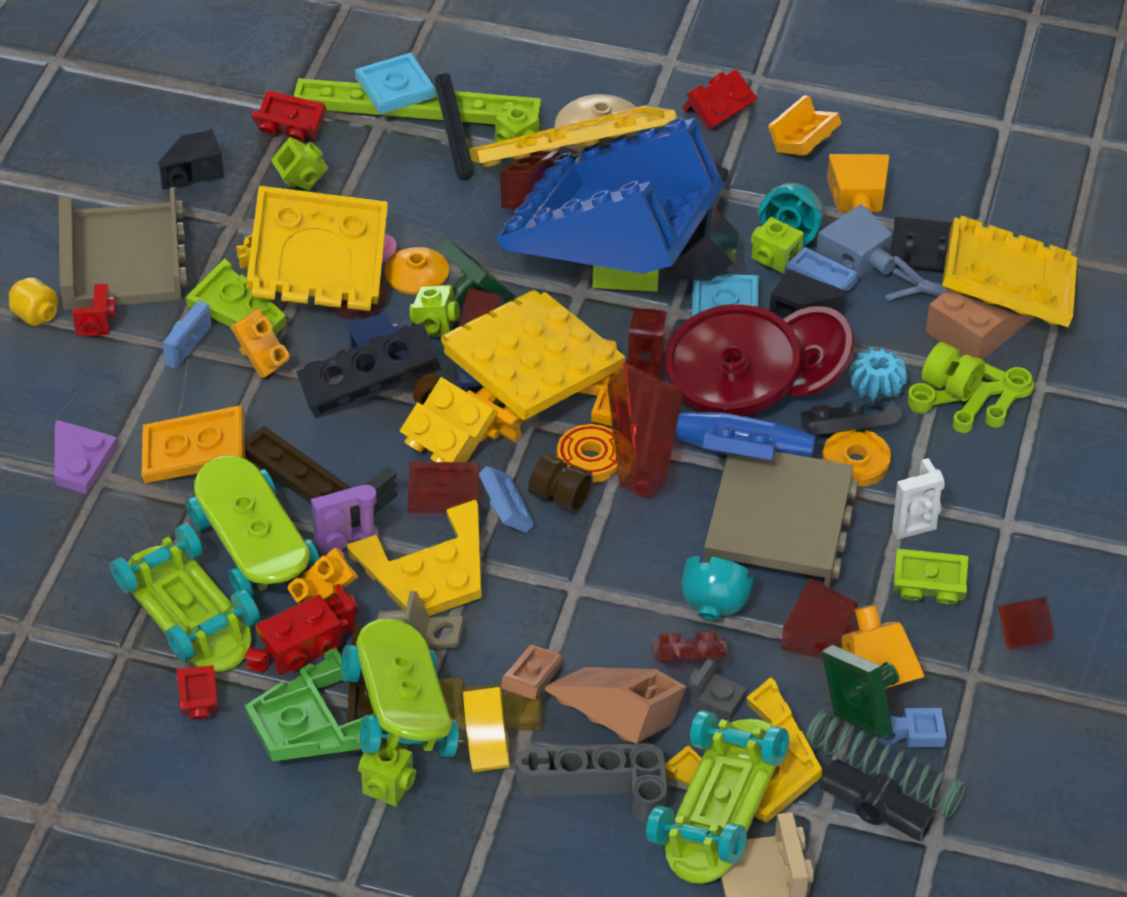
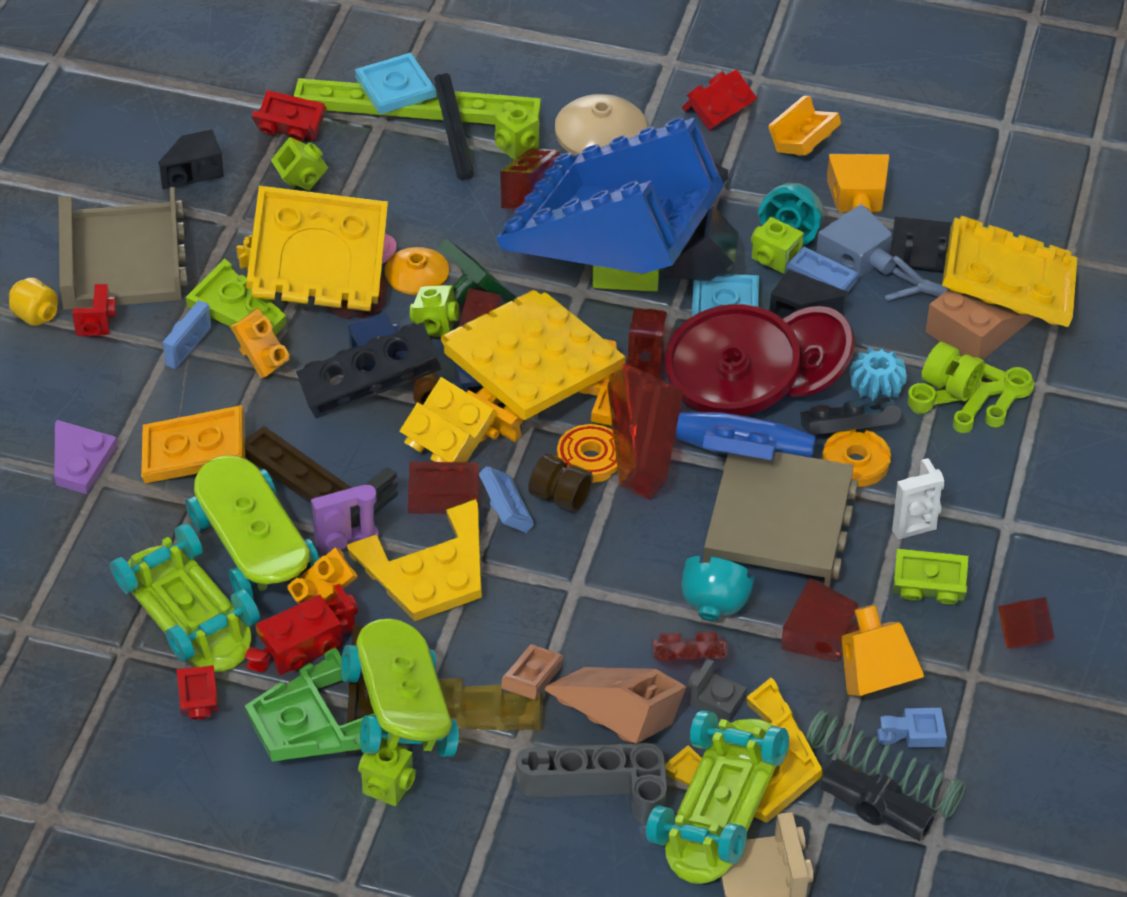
dark tan bracket [377,591,465,649] -> none
yellow slope [463,687,510,773] -> none
yellow wing [469,105,677,167] -> none
dark green tile [821,645,899,738] -> none

